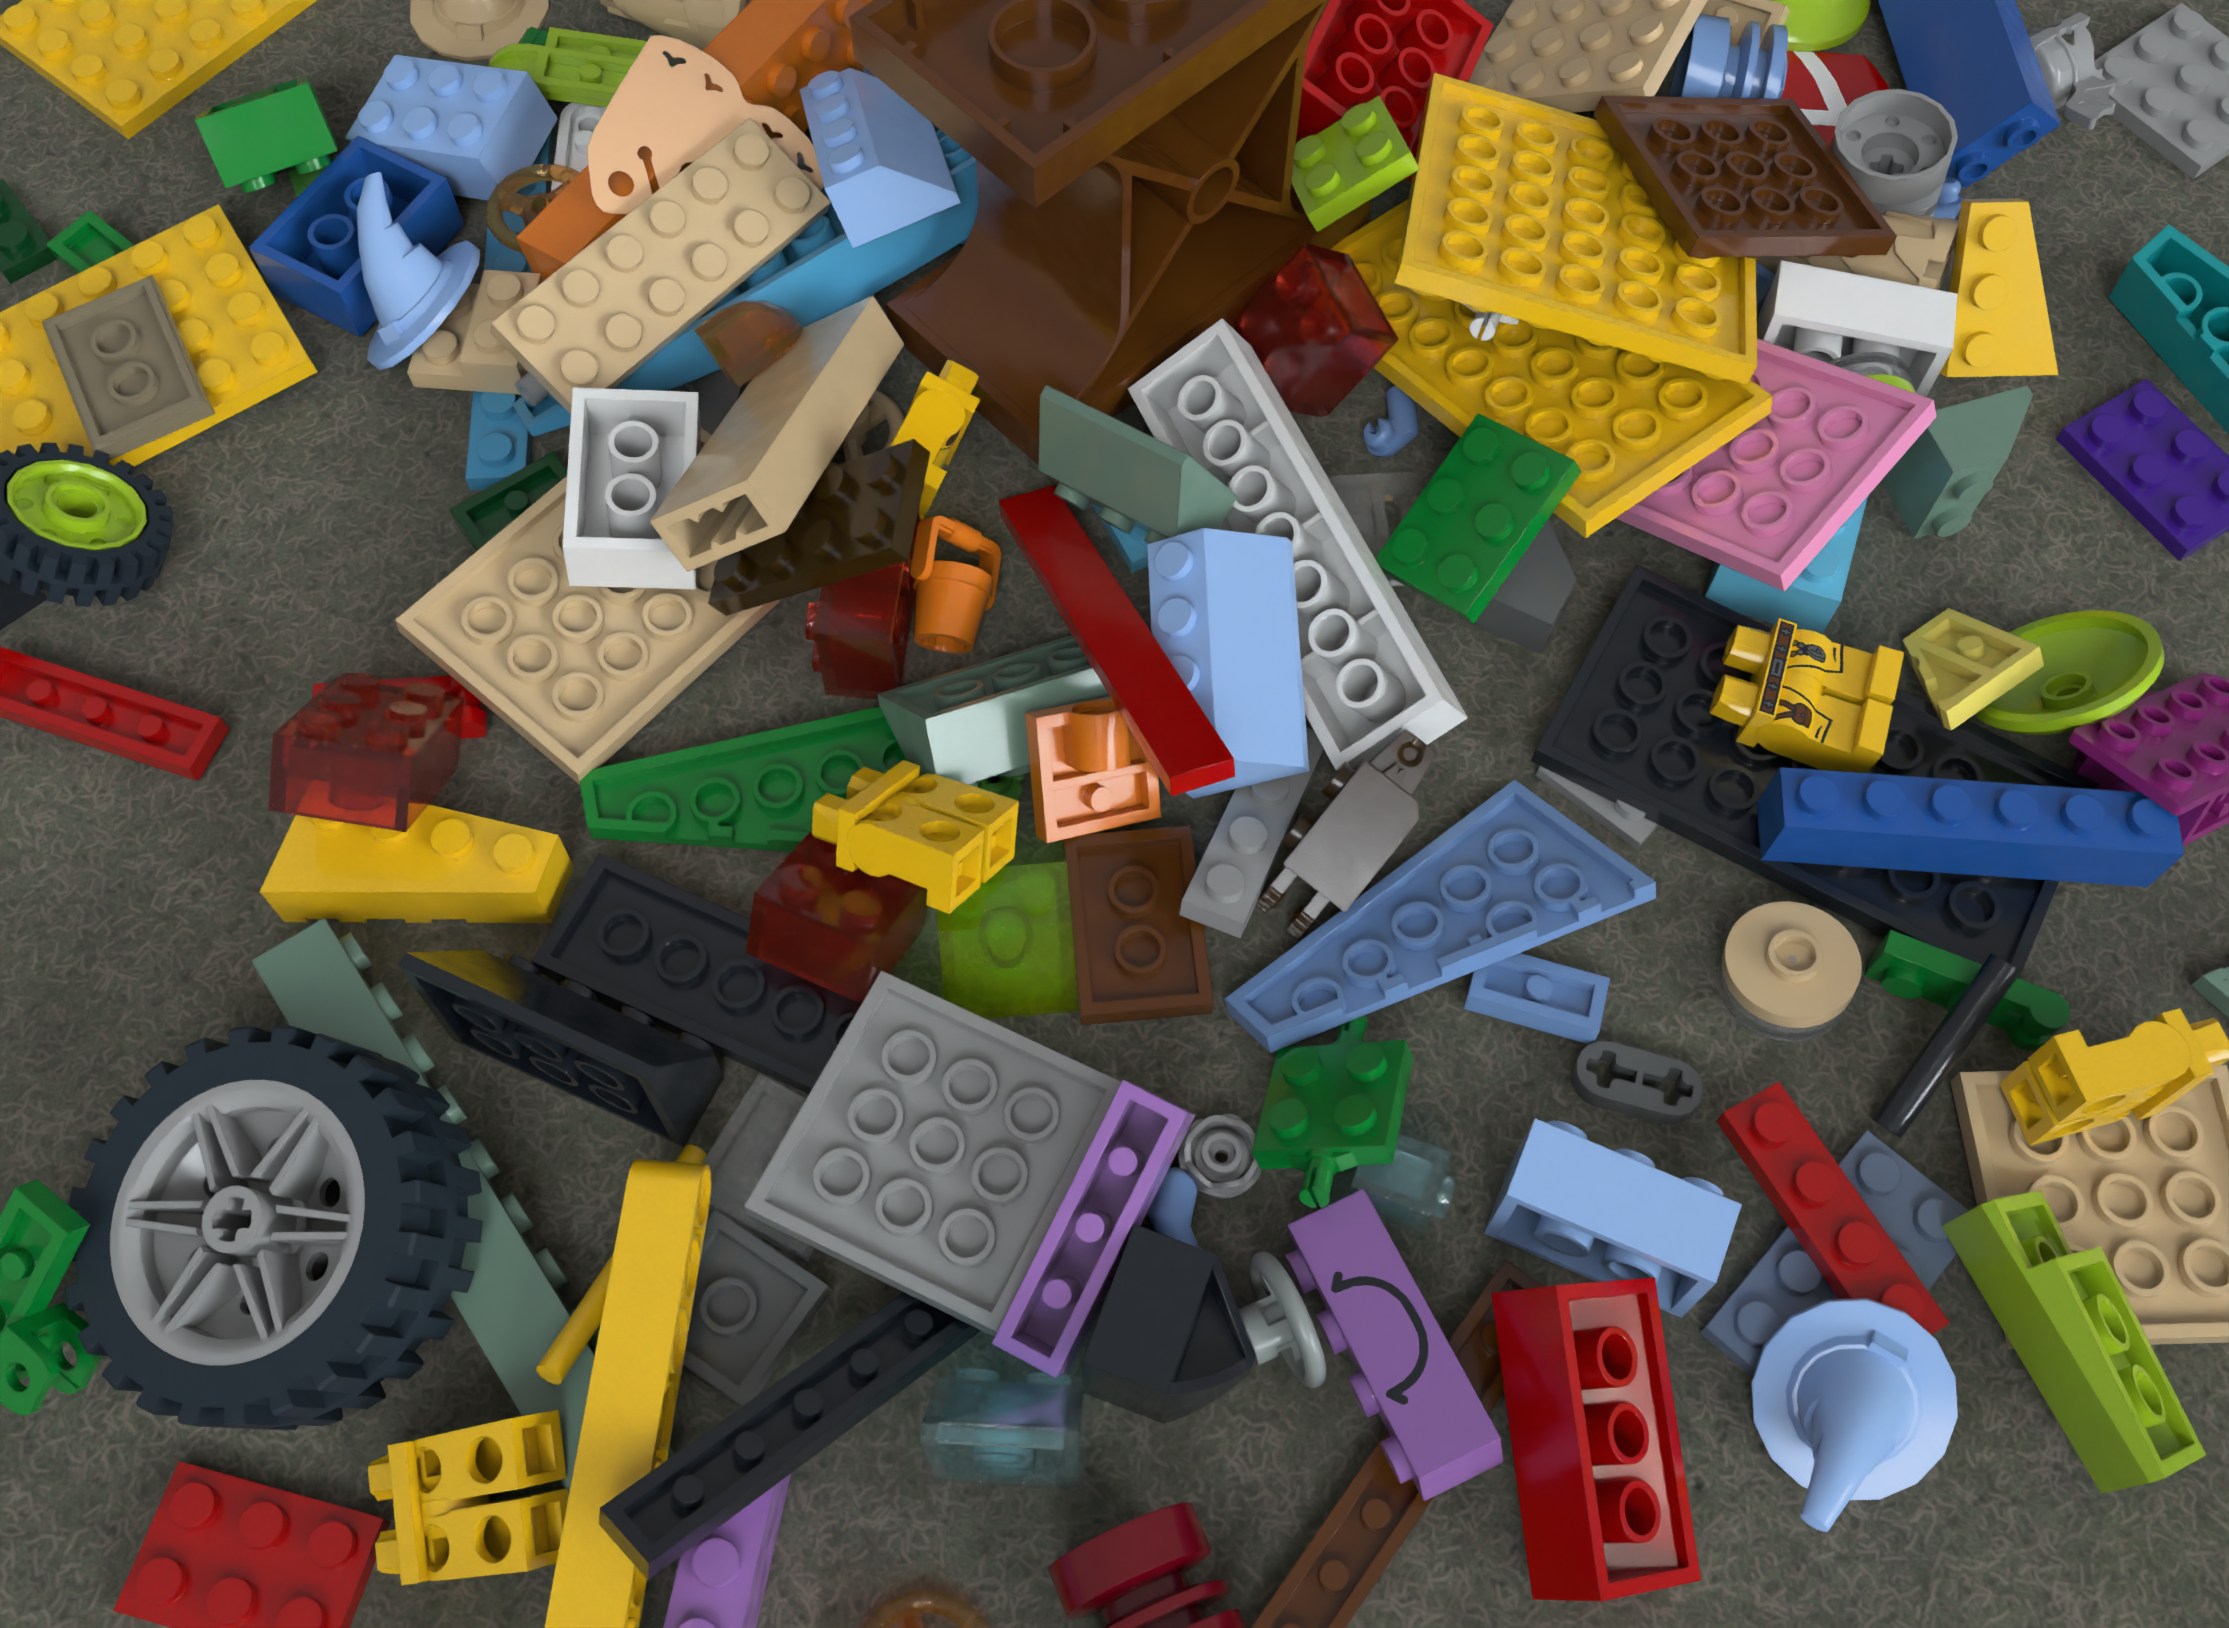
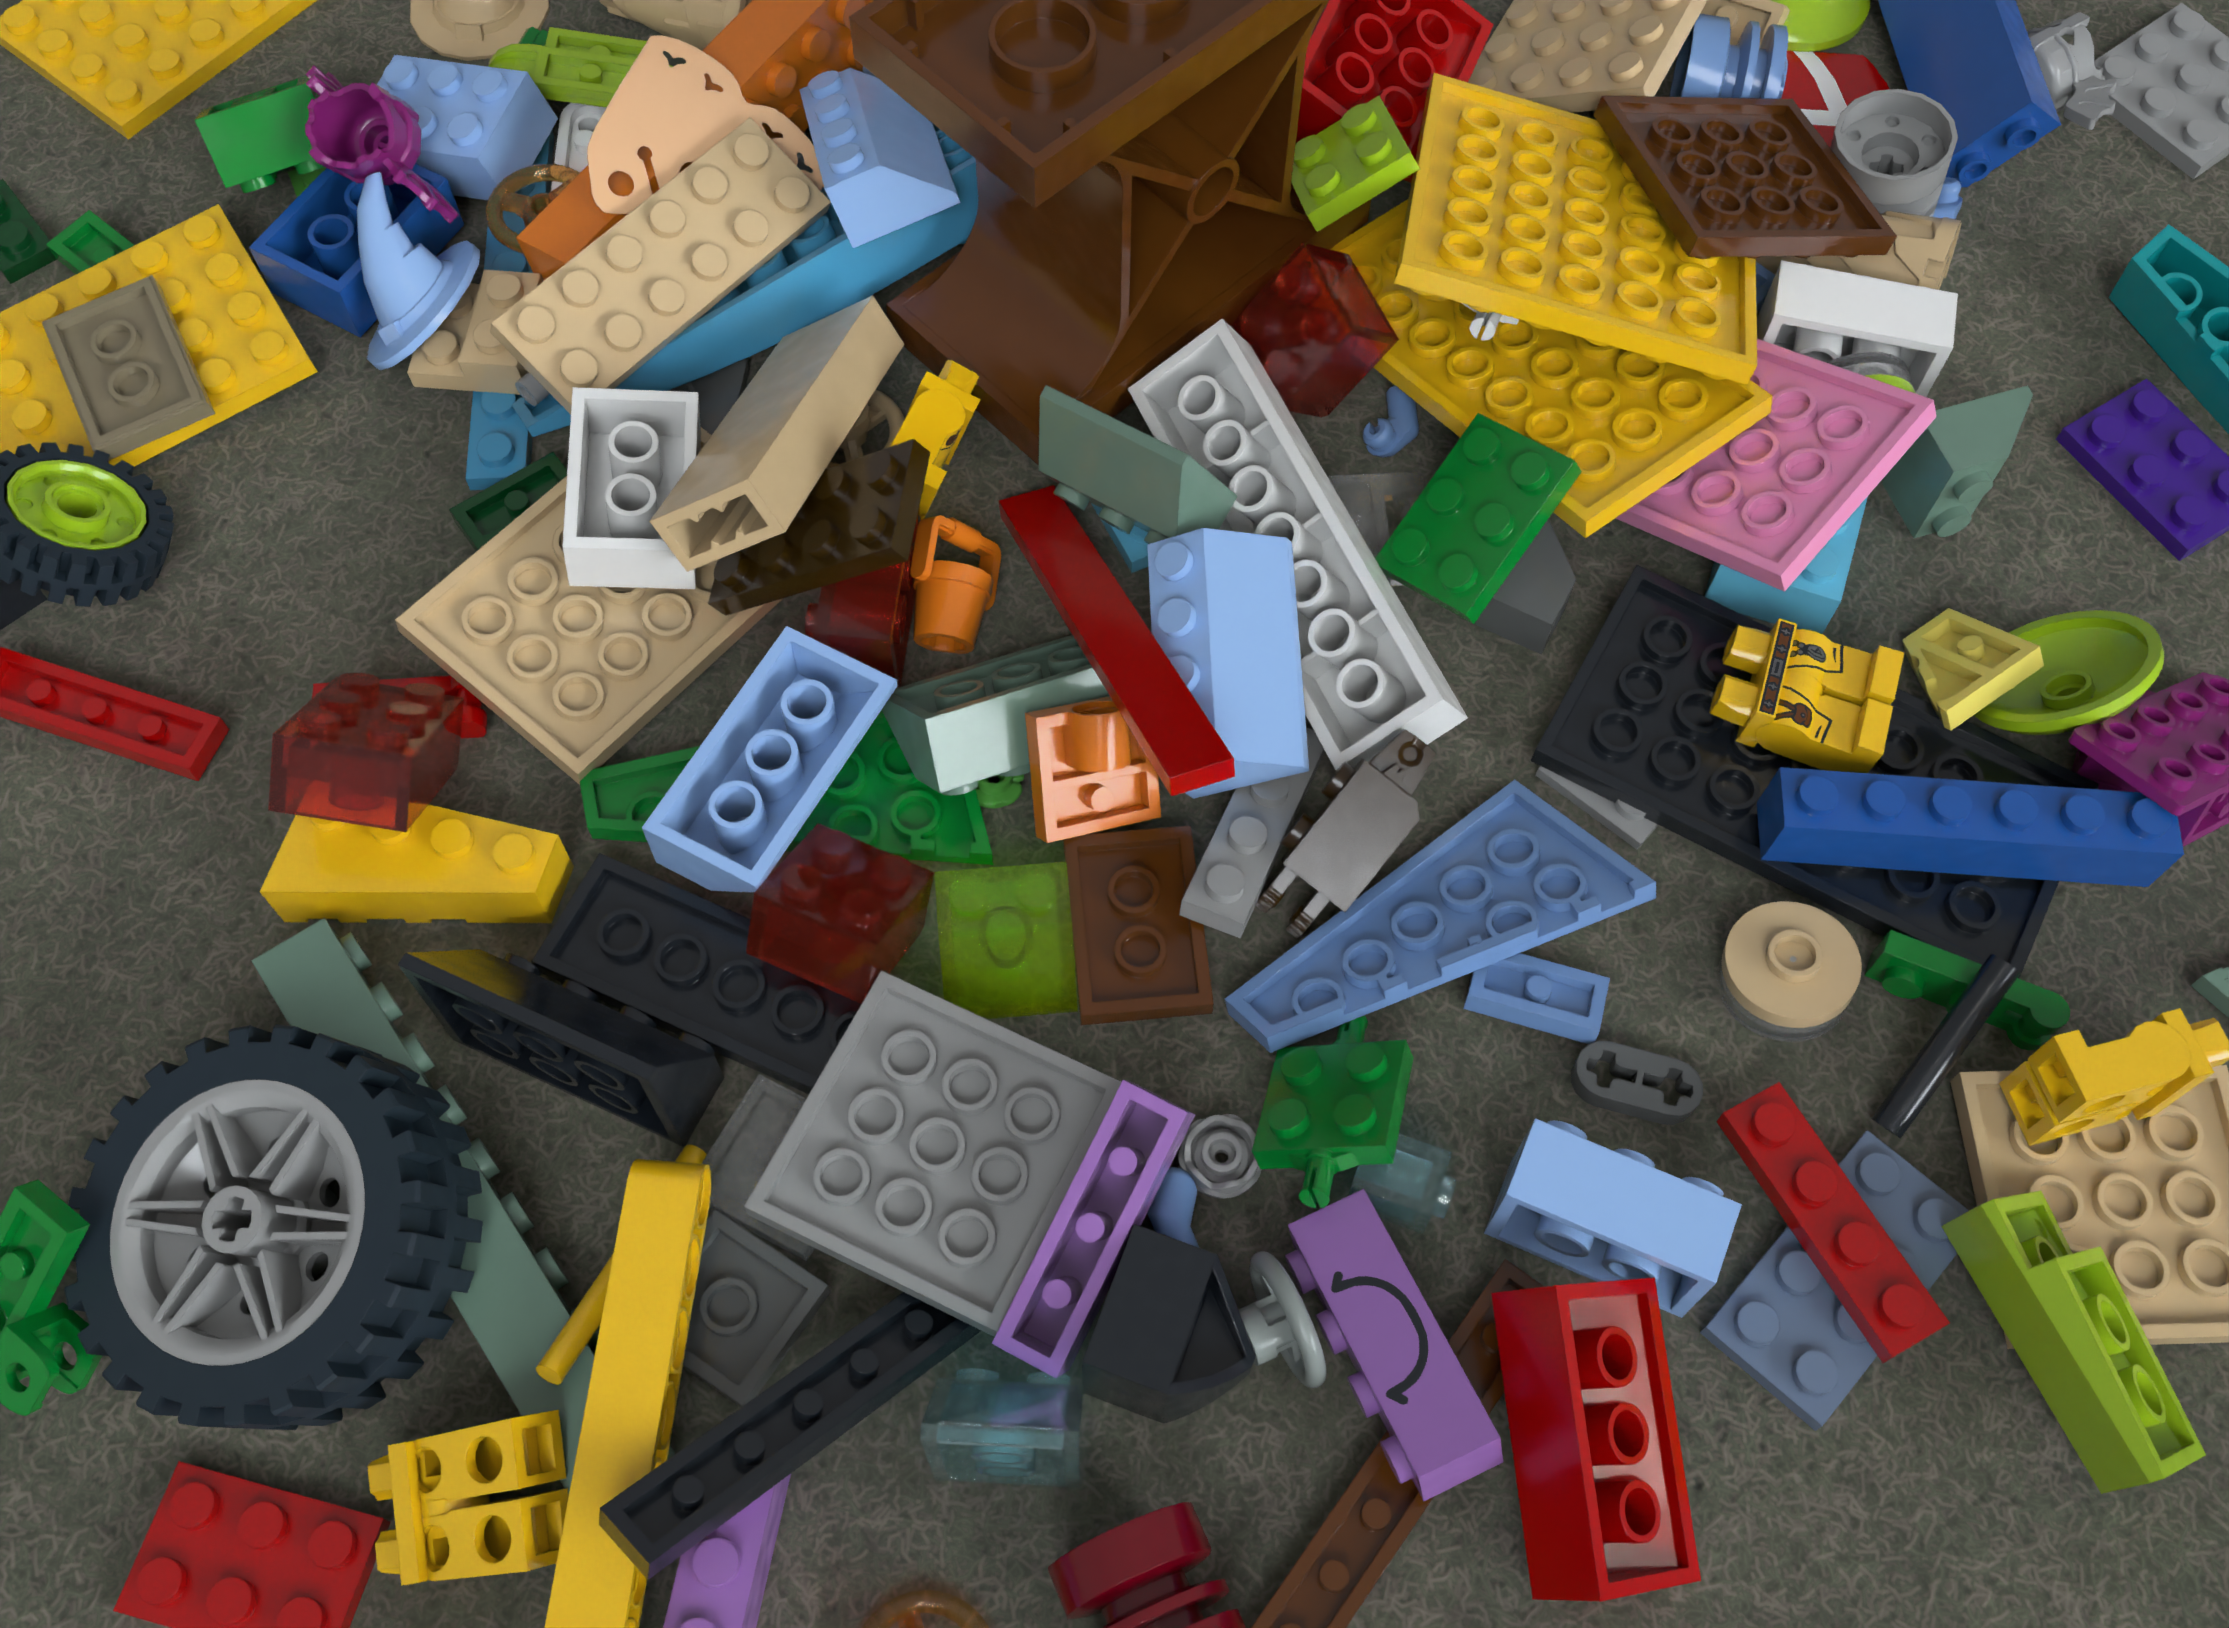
clear orange brick [693,300,803,387] -> none
yellow hips [812,760,1019,914] -> none
light blue piece [1751,1298,1958,1532] -> none
yellow wing [1940,198,2058,377] -> none
none -> magenta helmet [305,65,459,224]
none -> light blue slope [642,626,898,892]

